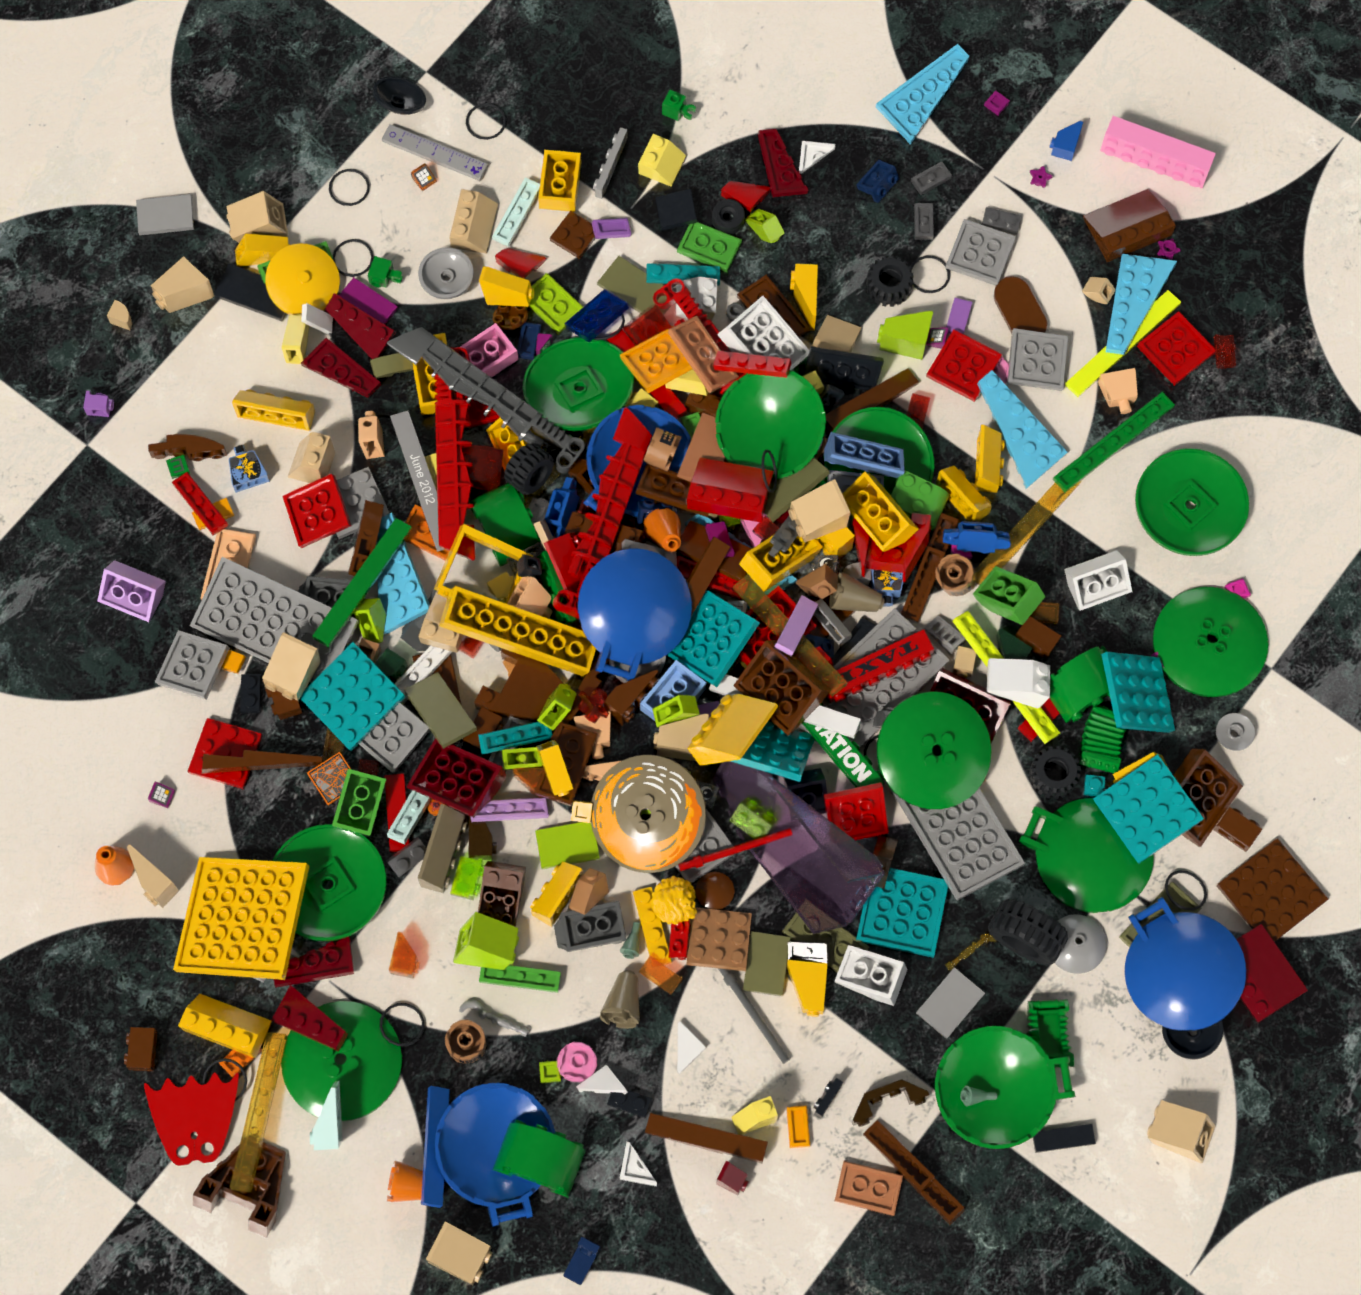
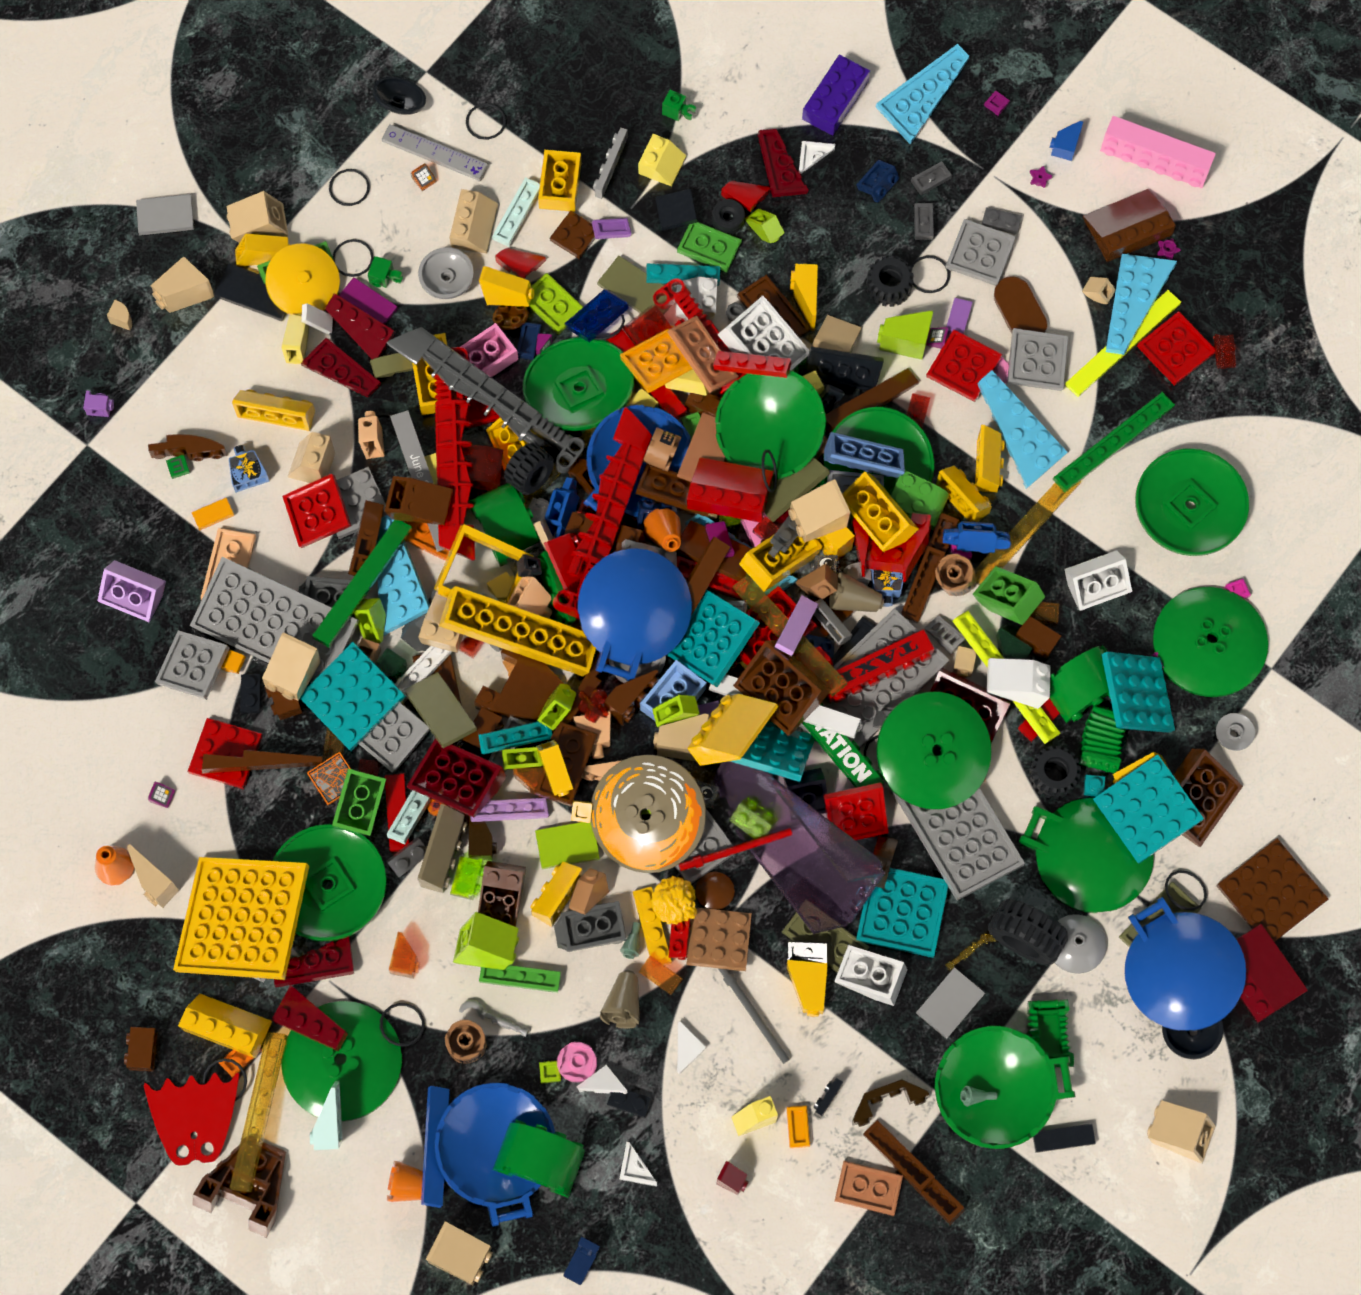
red tile [172,472,229,536] -> none
reddish brown slope [645,1113,768,1164] -> none
olive tile [743,931,790,996] -> none
light nougat torso [1098,368,1137,414] -> none
reddish brown brick [1214,807,1262,852] -> none
none -> reddish brown slope [385,476,453,525]
none -> dark purple brick [802,54,870,136]

